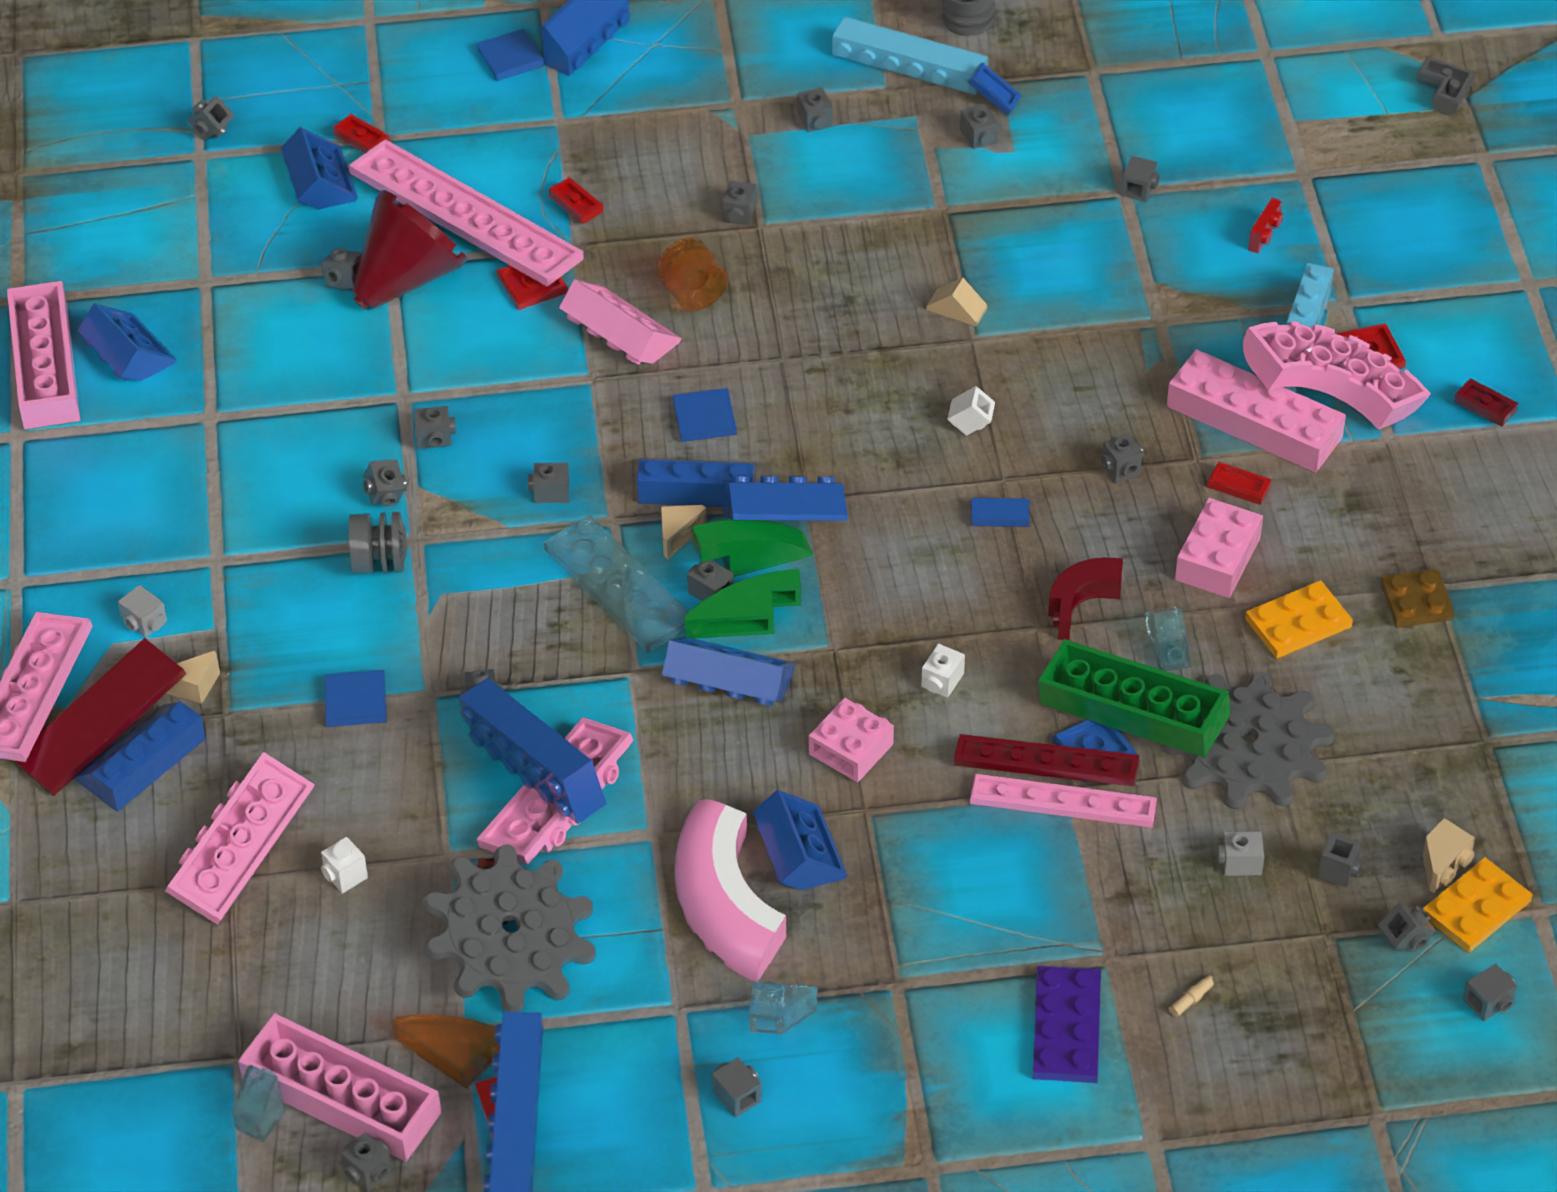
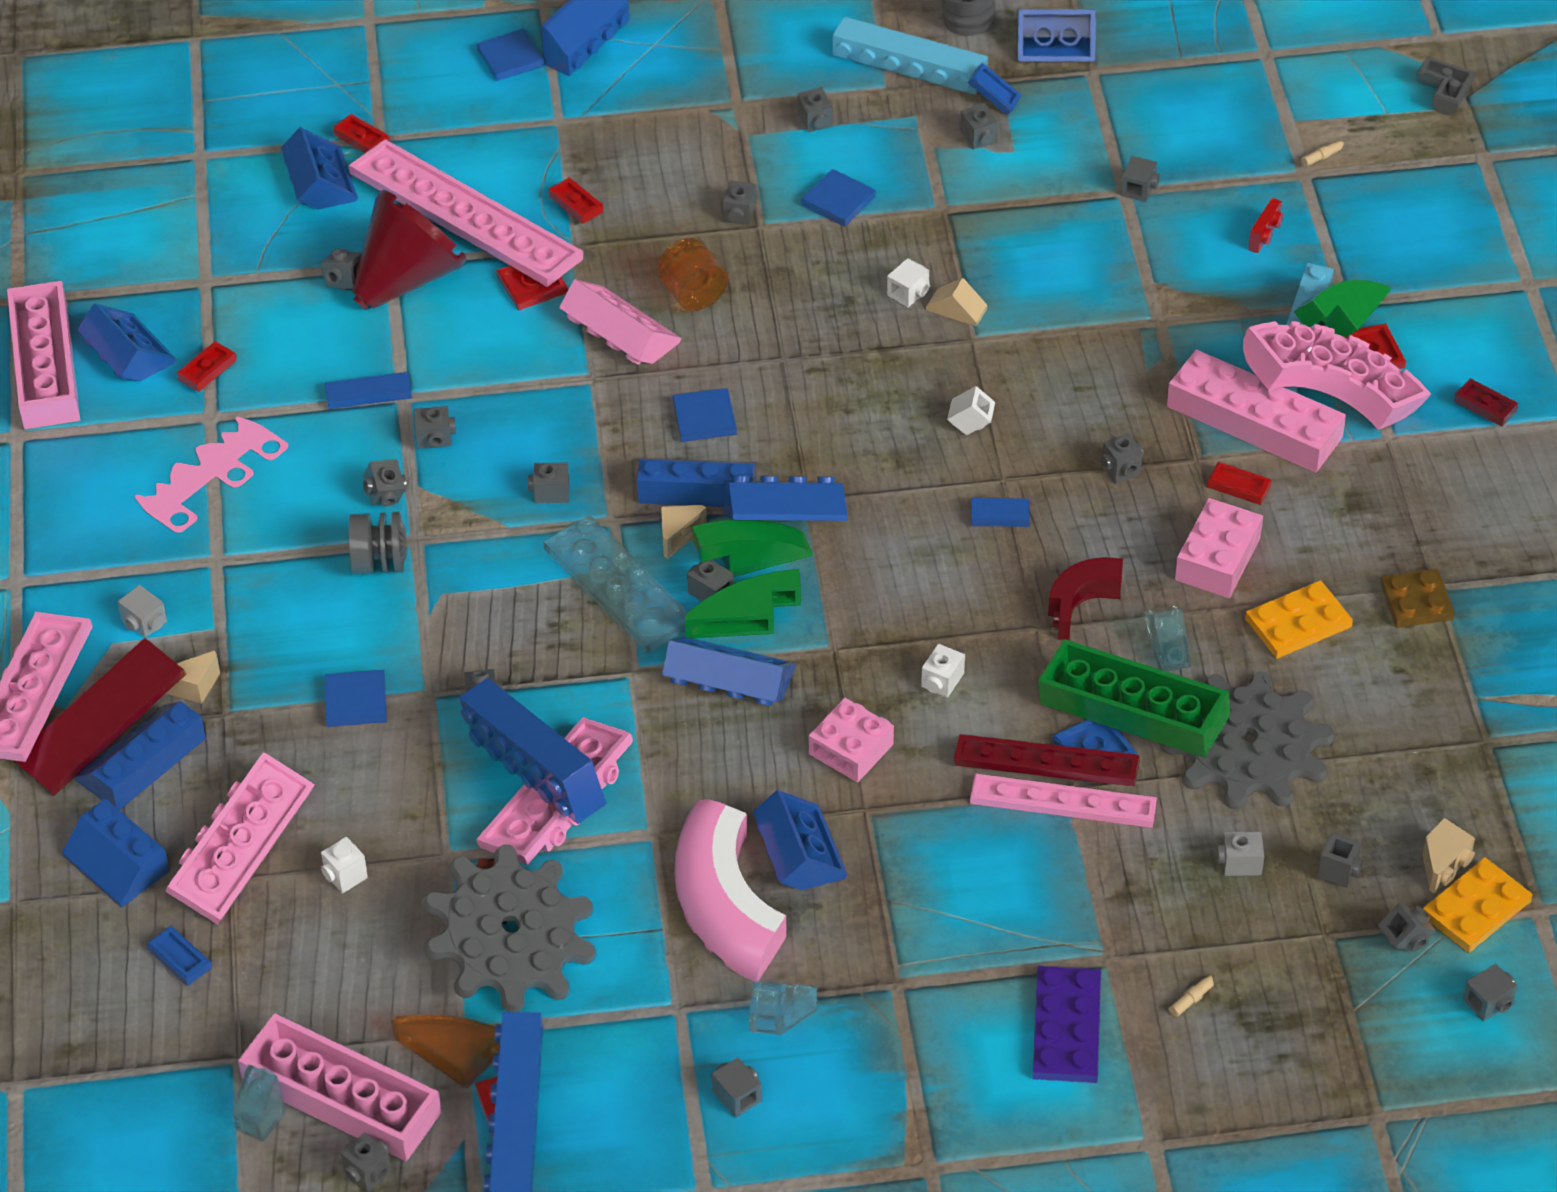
dark grey brick [187,96,235,140] -> none
none -> blue slope [62,798,170,908]
none -> bright pink piece [134,416,288,533]
none -> blue tile [147,926,212,986]
none -> red plate [177,341,237,392]
none -> blue tile [325,372,412,409]
none -> blue tile [801,169,876,227]
none -> white brick [887,258,930,307]
none -> blue slope [1017,9,1096,62]
none -> green slope [1294,280,1391,337]
none -> tan piece [1301,141,1343,167]

